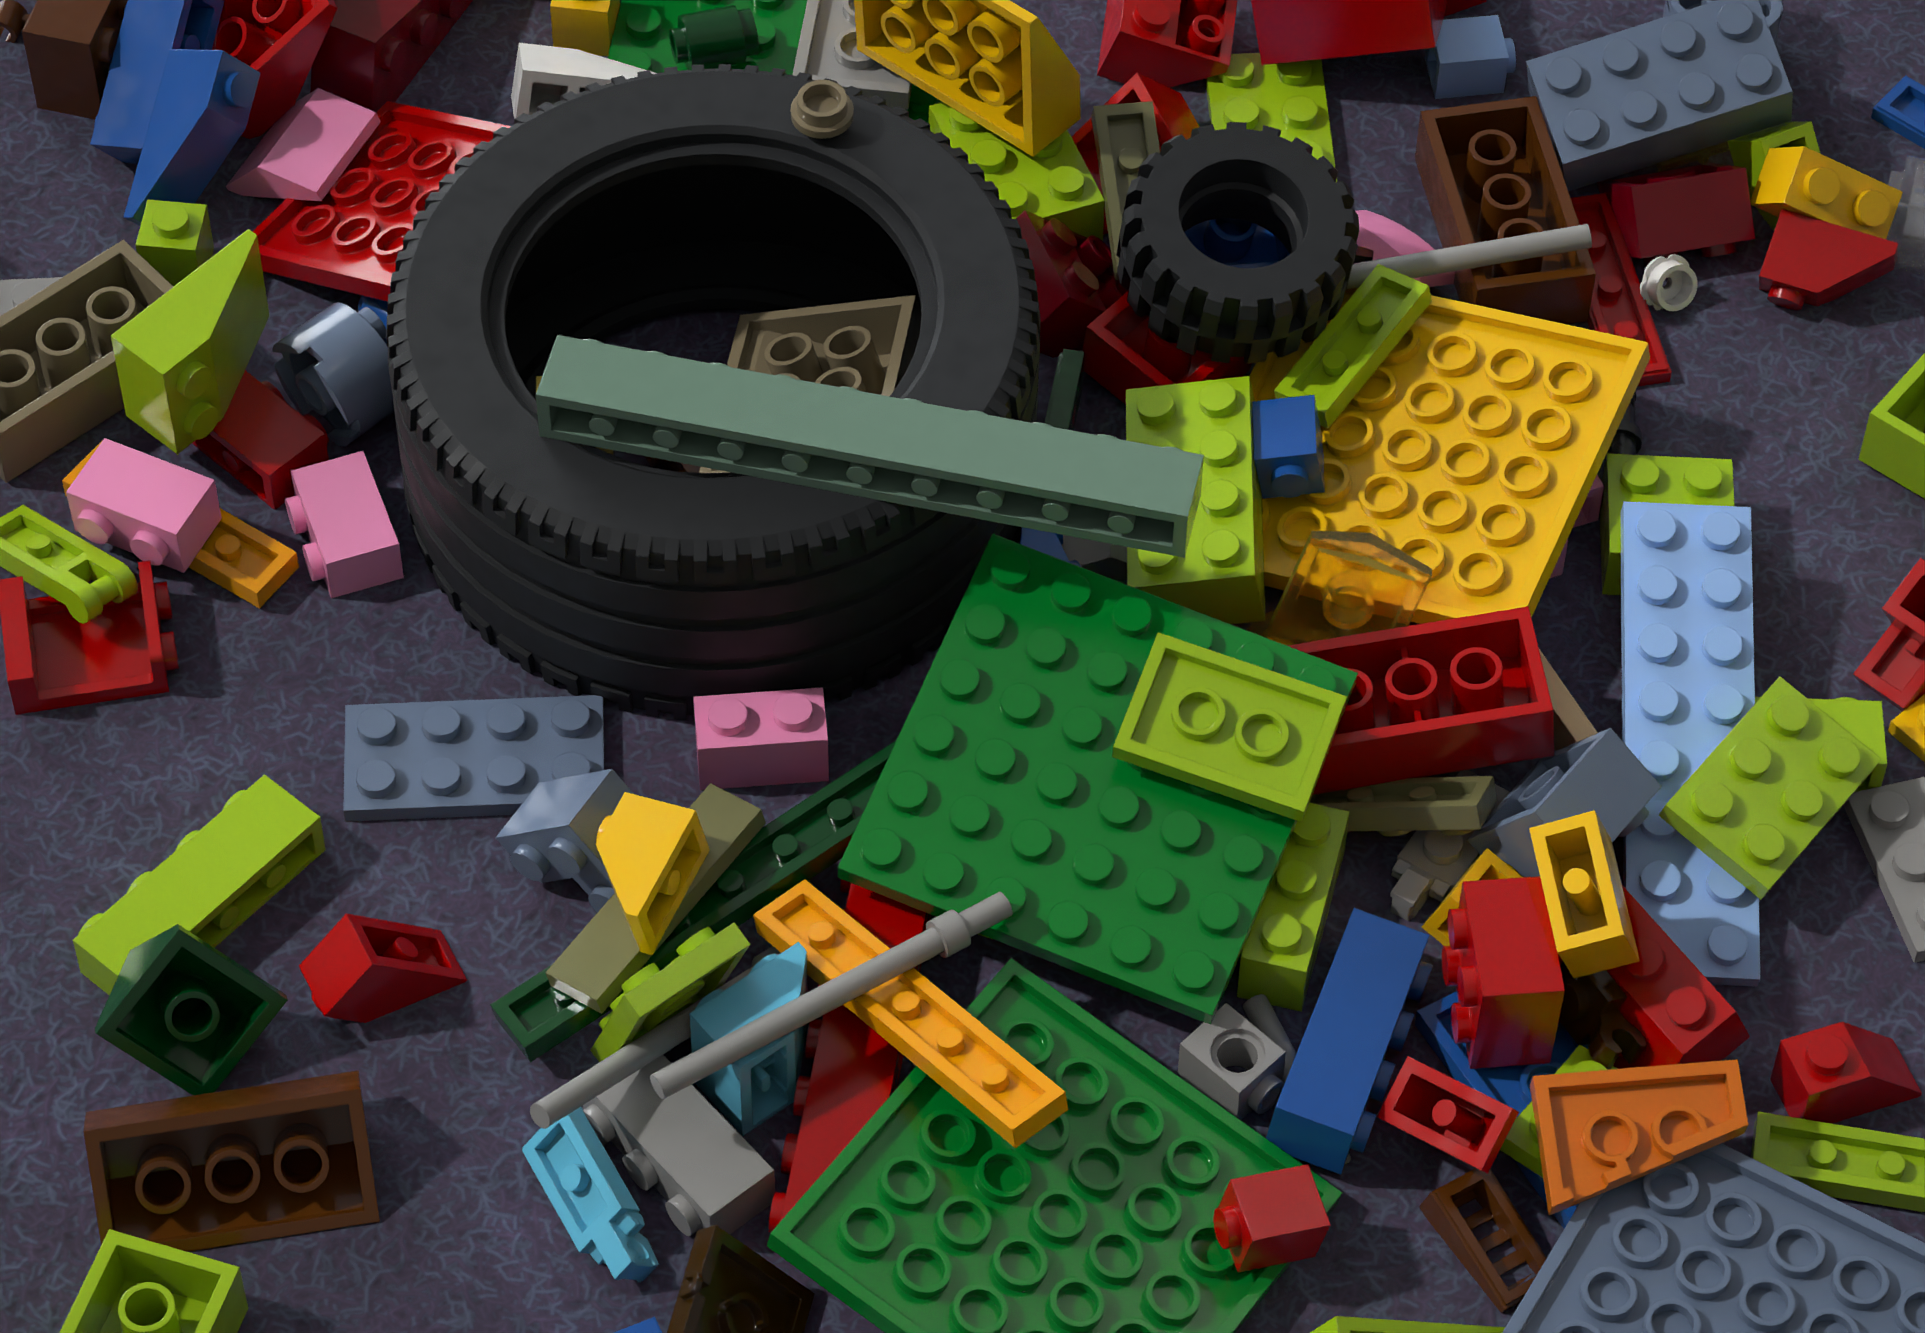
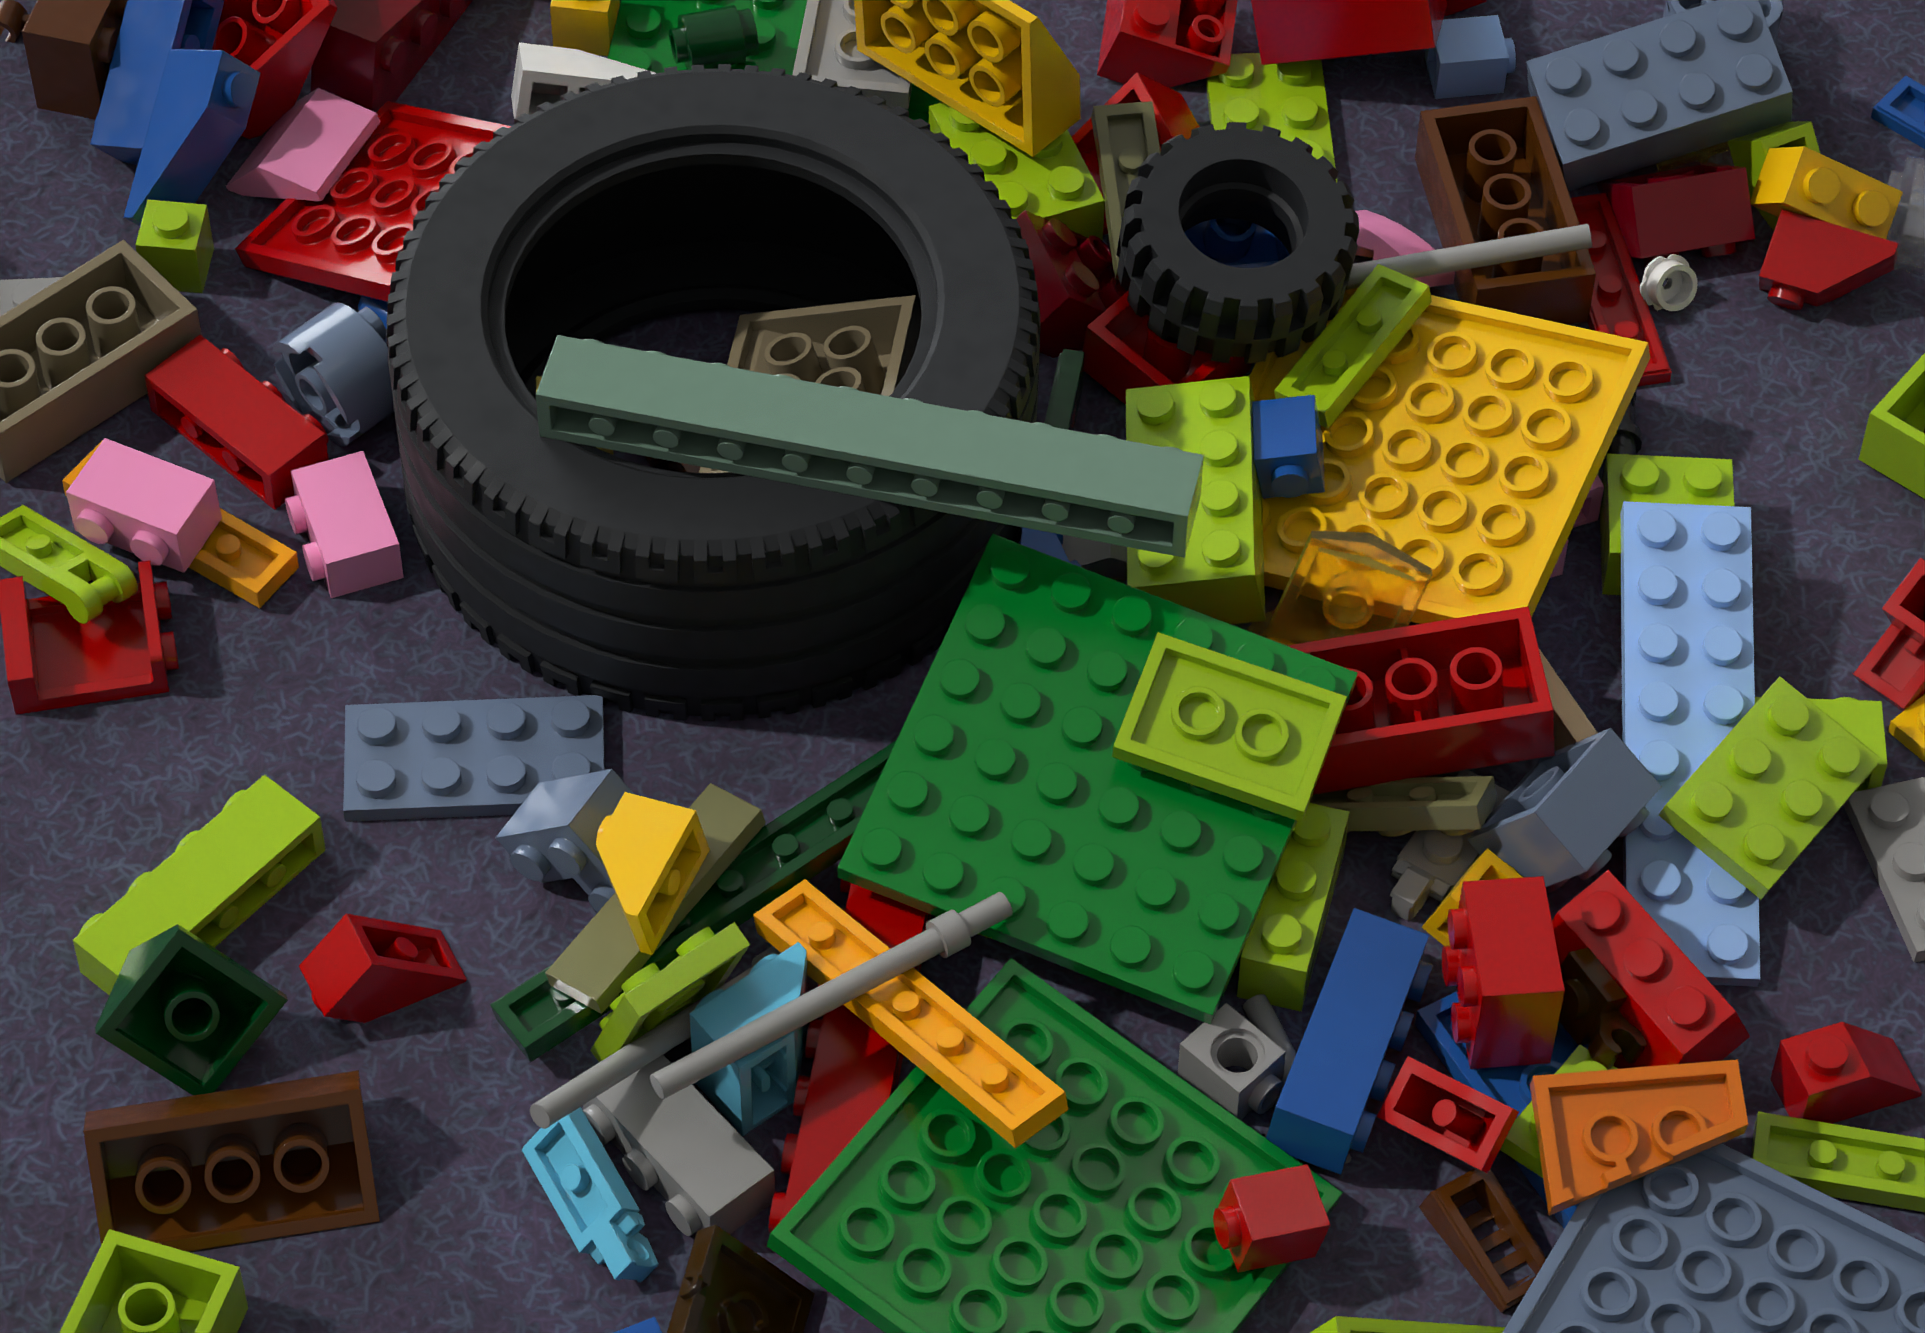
lime slope [111,229,270,455] -> none
bright pink brick [693,687,829,790] -> none
dark tan plate [791,80,854,139] -> none
yellow brick [1529,810,1640,979] -> none

